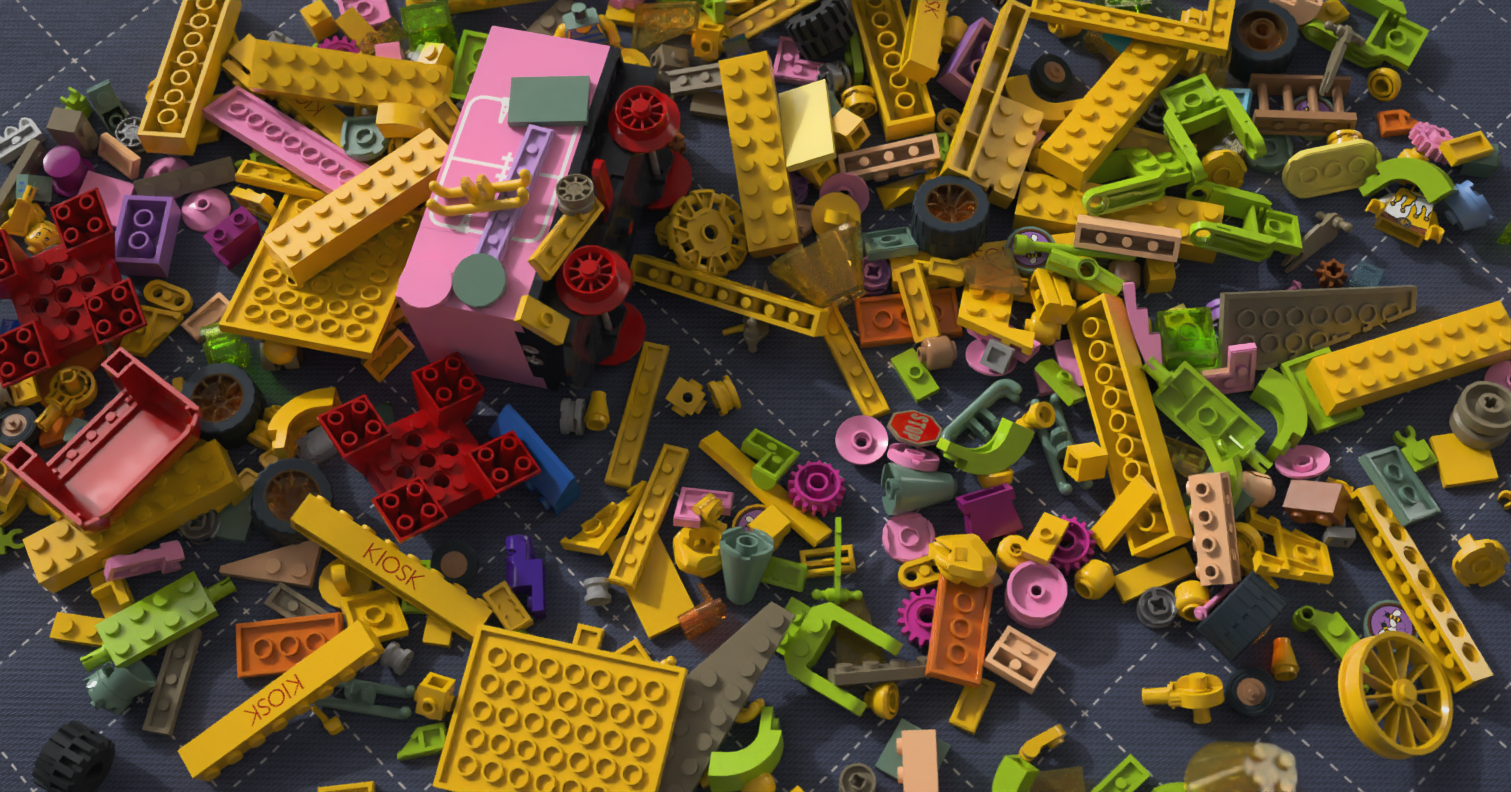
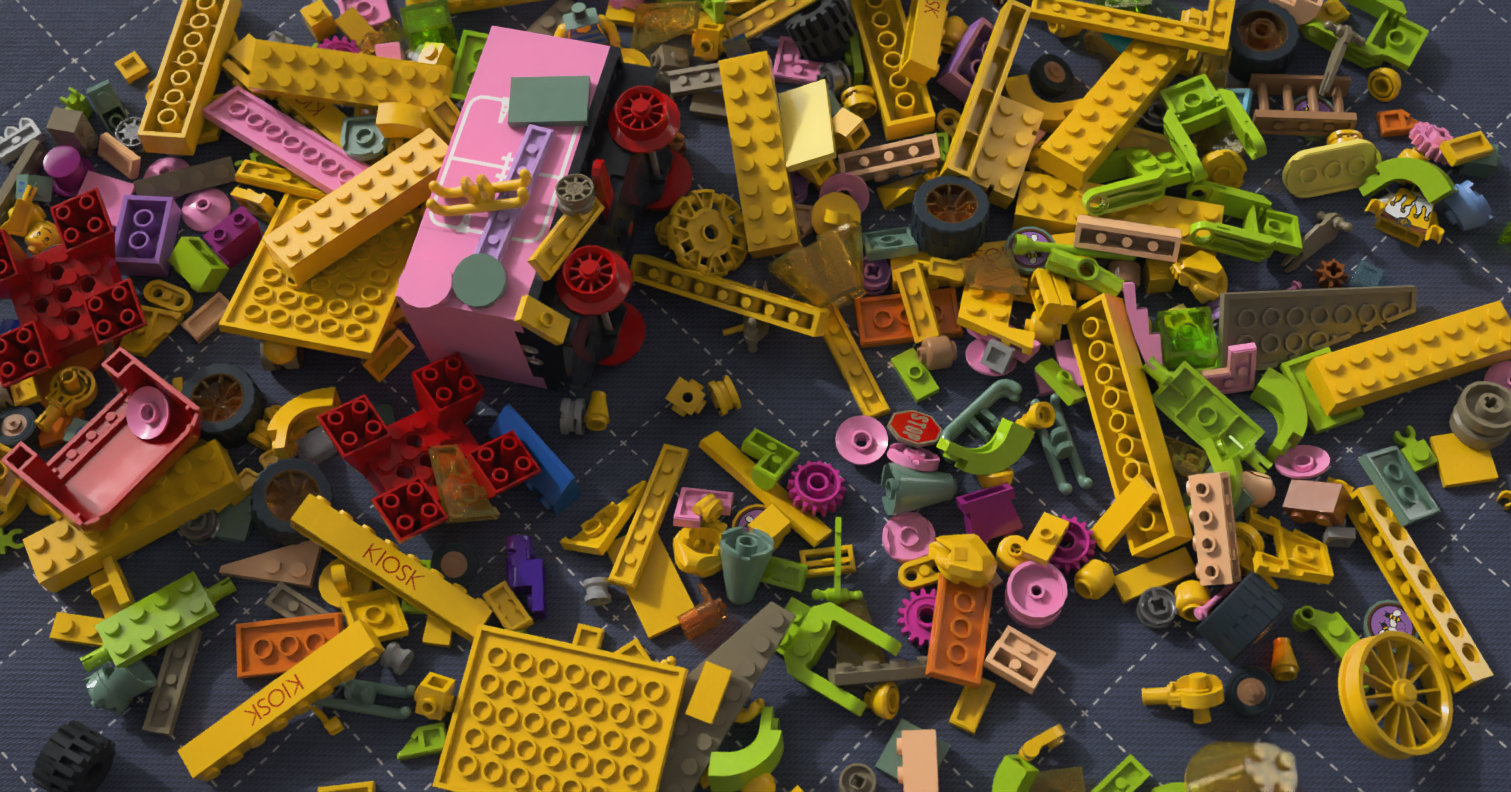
bright pink plate [104,540,185,582] -> none
clear neon green brick [200,321,252,369] -> none
yellow tile [604,341,670,489] -> none
yellow brick [1063,442,1109,482] -> none
sand green tile [1242,134,1293,173] -> none
yellow tile [1452,533,1510,587] -> none
none -> yellow tile [114,51,149,84]
none -> bright pink dish [126,386,170,439]
none -> lime brick [168,237,229,293]
none -> clear yellow wing [429,444,500,523]
none -> yellow tile [685,661,733,725]
none -> yellow helmet [1169,250,1228,304]

